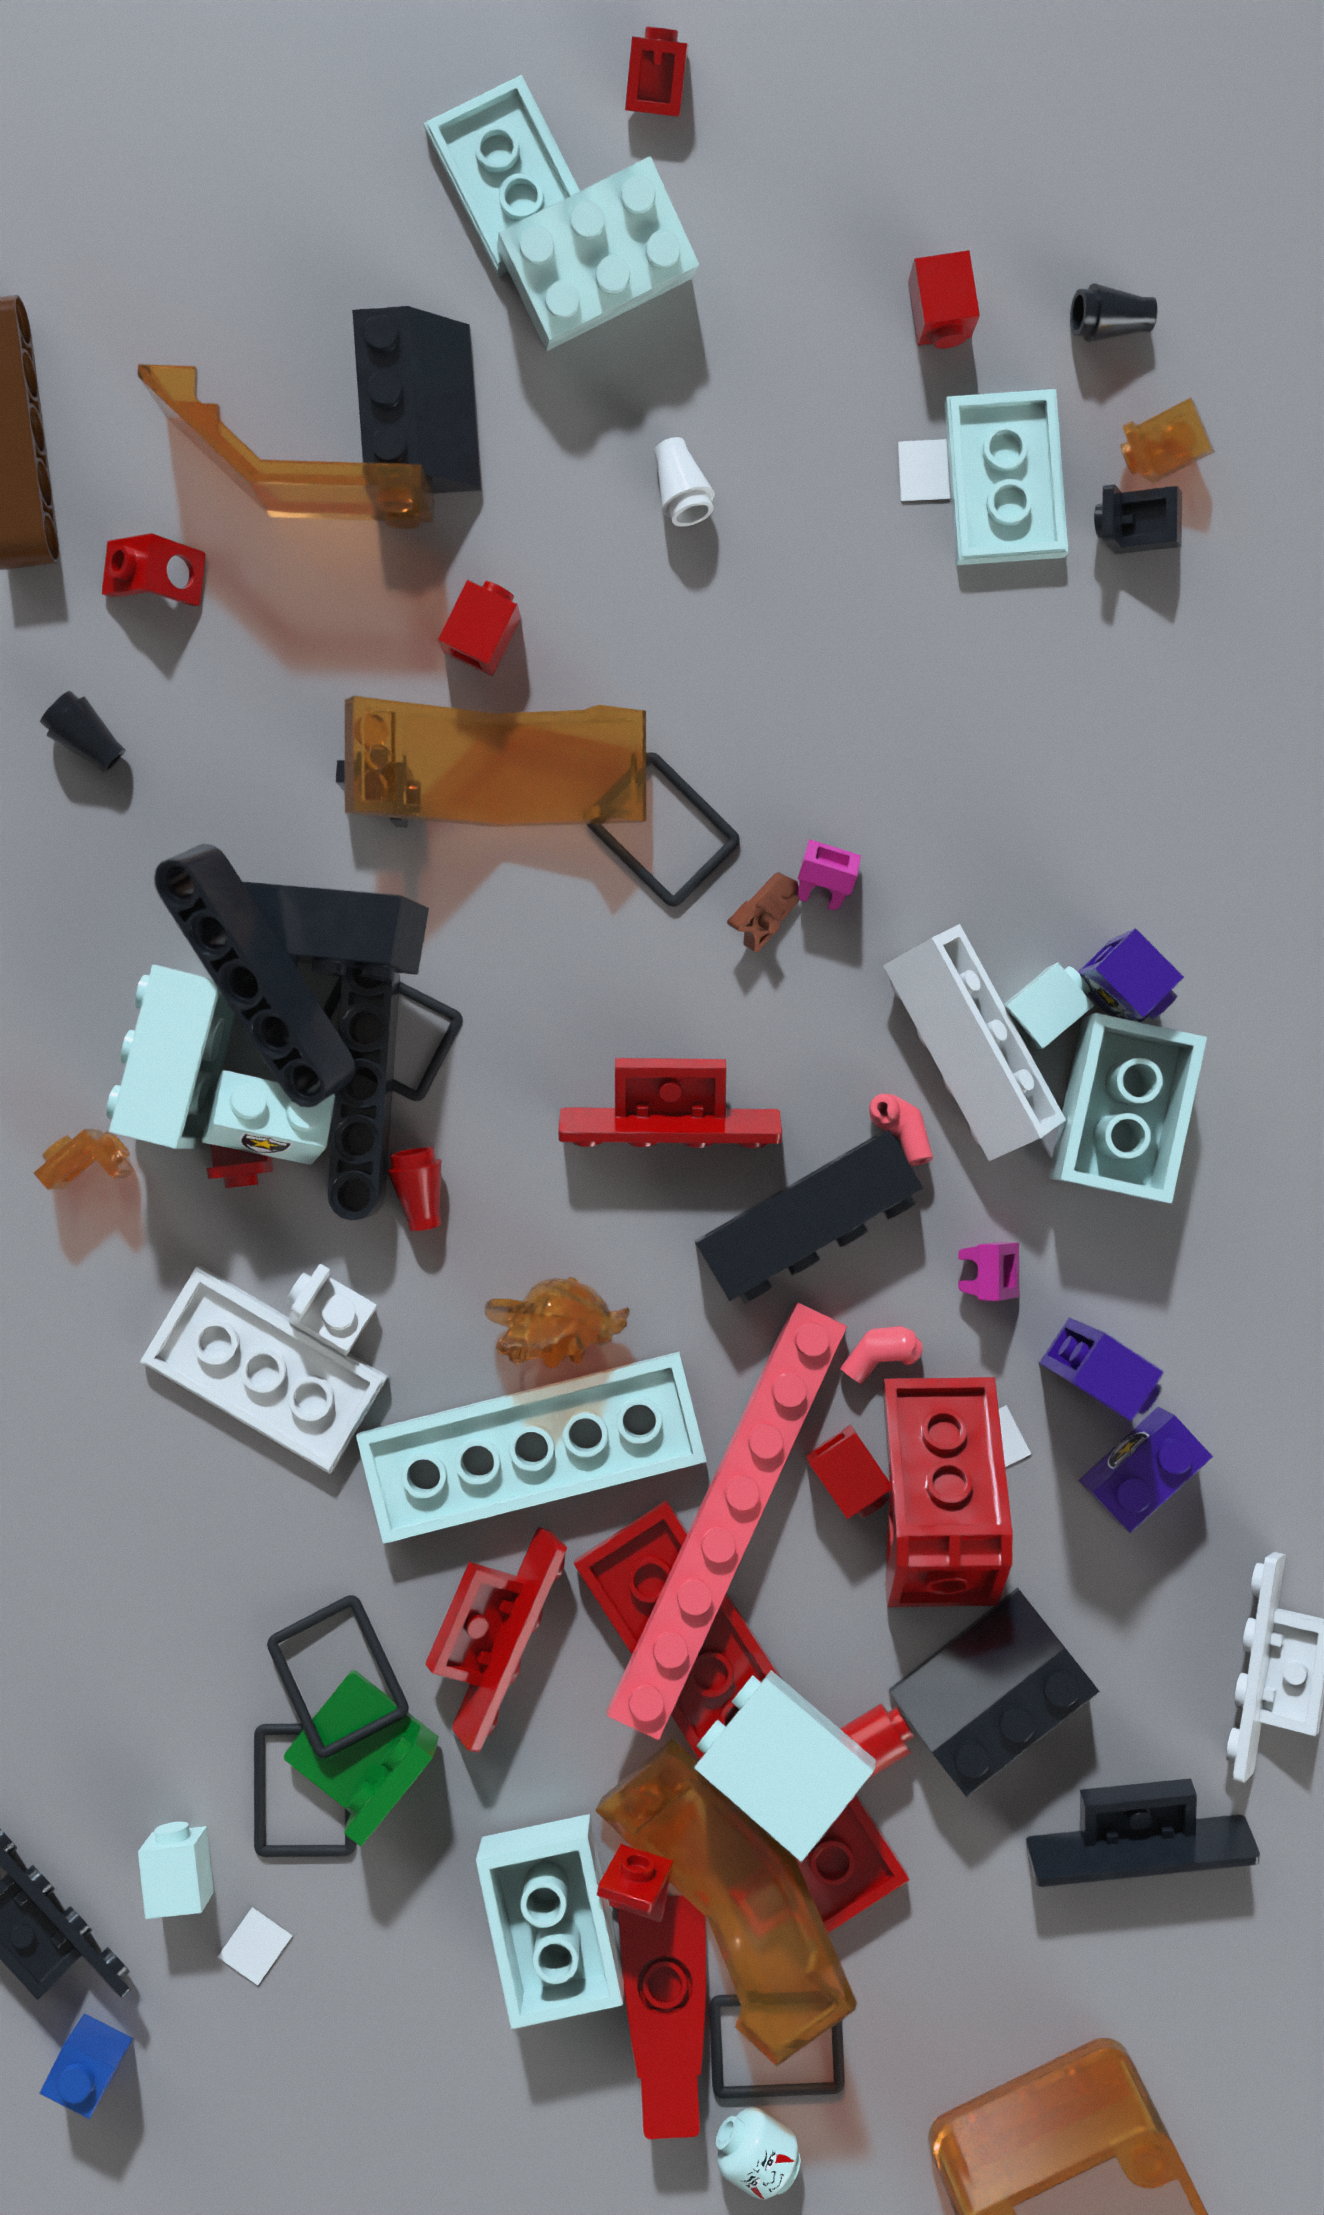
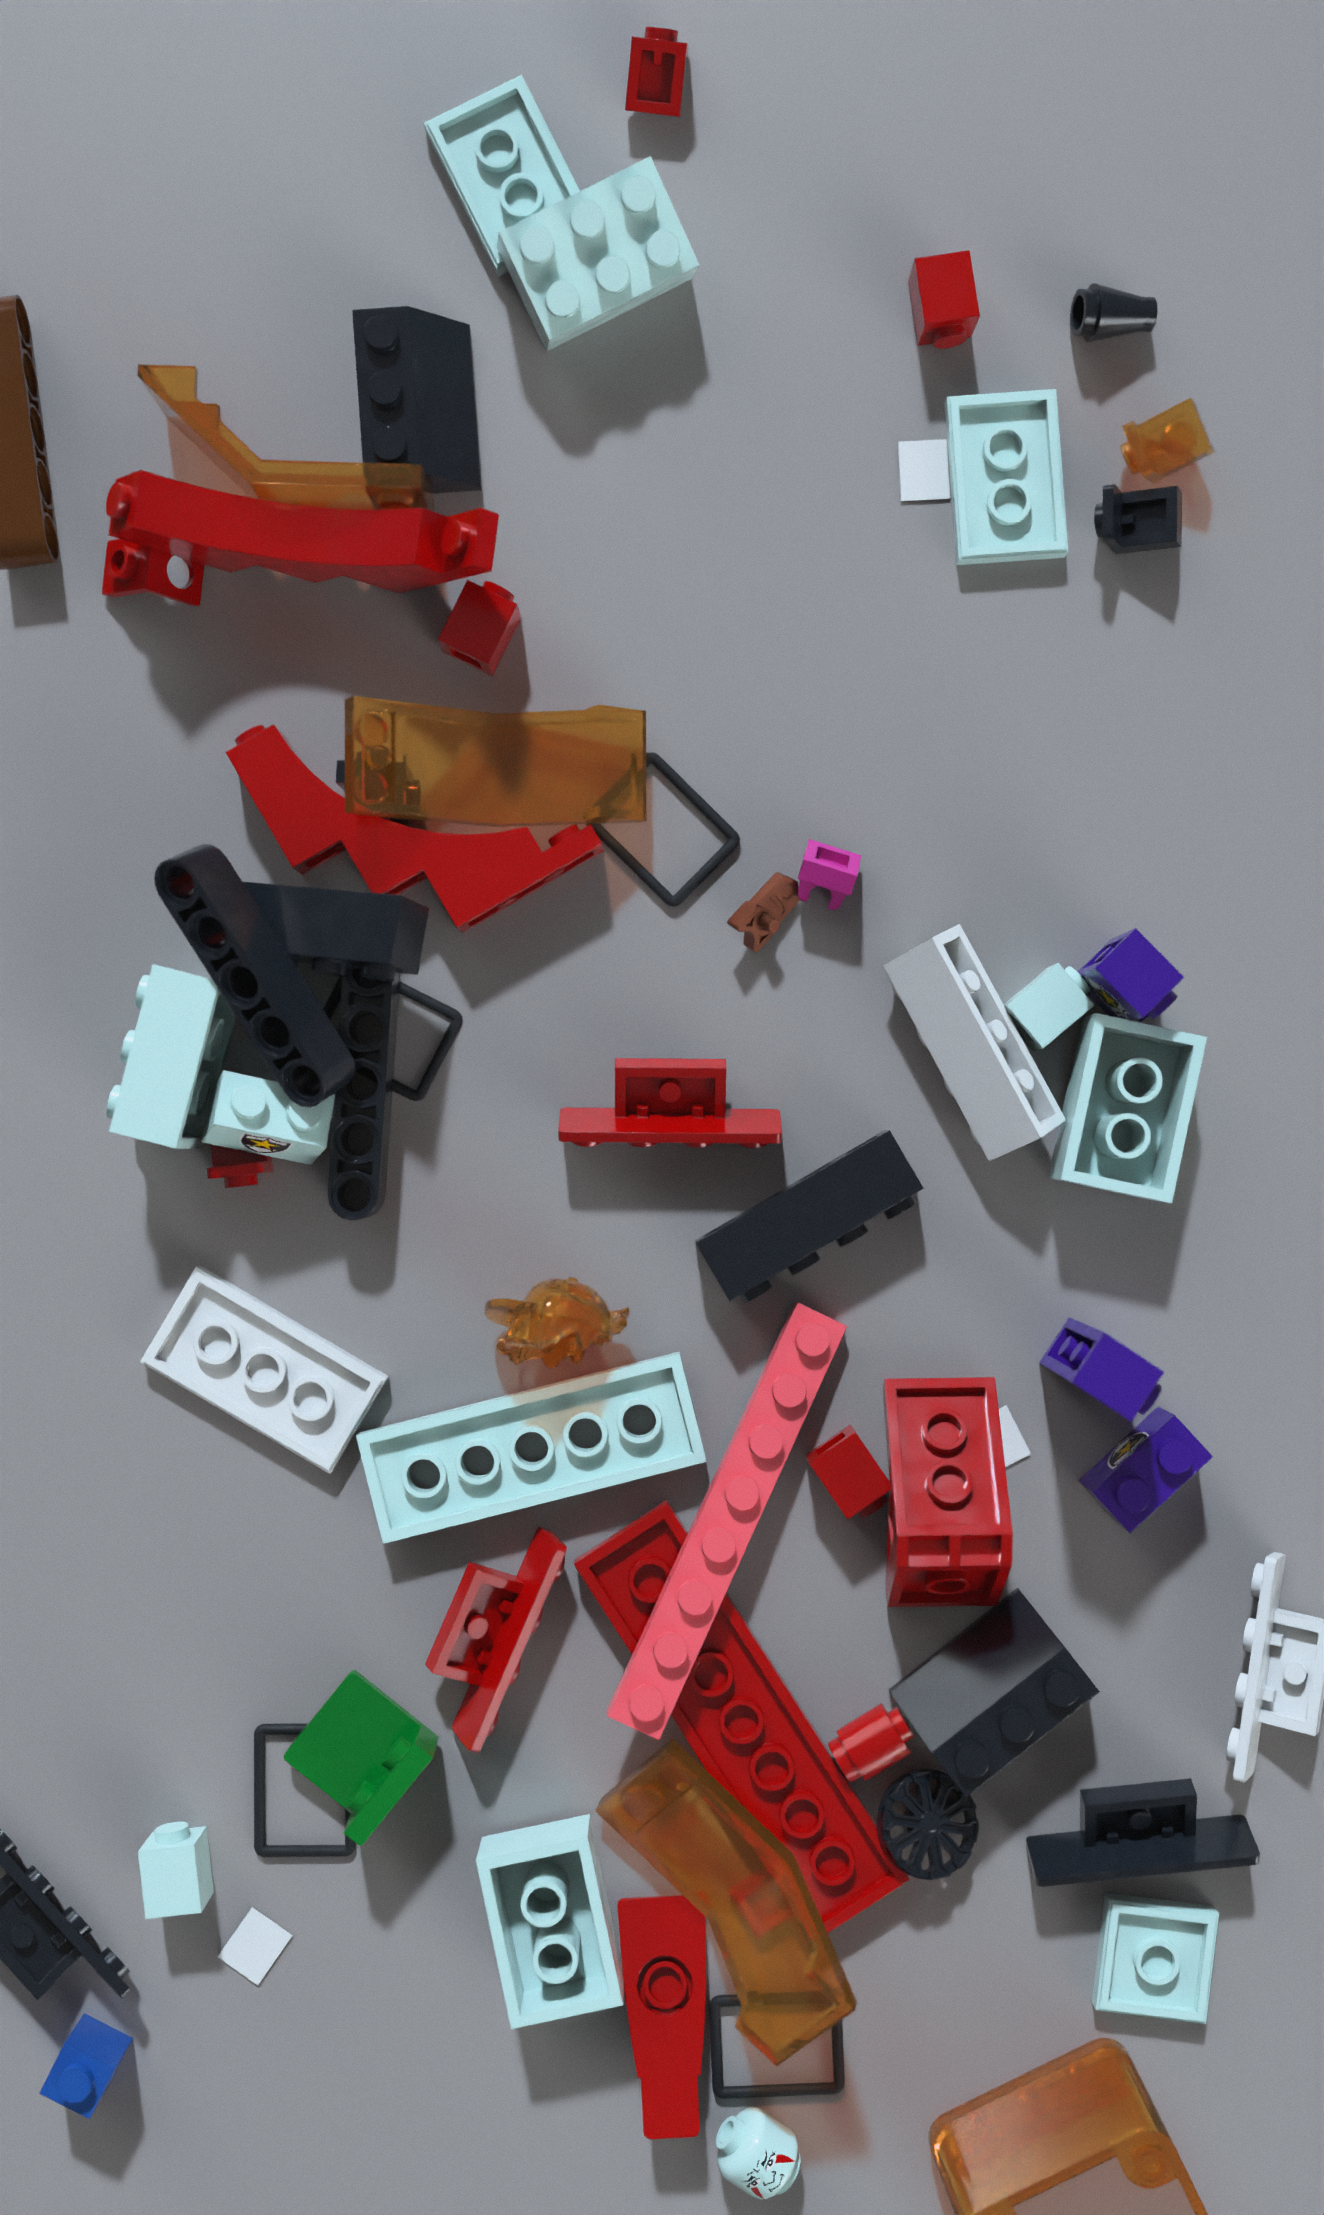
clear orange bracket [34,1129,134,1190] -> none
black cone [40,691,126,773] -> none
black piece [267,1595,409,1758] -> none
white bracket [286,1264,376,1356] -> none
red cone [387,1147,442,1231] -> none
red bracket [597,1844,674,1922] -> none
white cone [654,437,715,527] -> none
light aqua brick [694,1670,876,1862] -> none
coral arm [840,1326,923,1385] -> none
coral arm [869,1094,933,1166] -> none
dark pink tile [958,1242,1019,1301] -> none
none -> red arch [106,470,499,594]
none -> red arch [225,724,604,933]
none -> black wheel [877,1769,979,1880]
none -> light aqua tile [1092,1892,1219,2024]

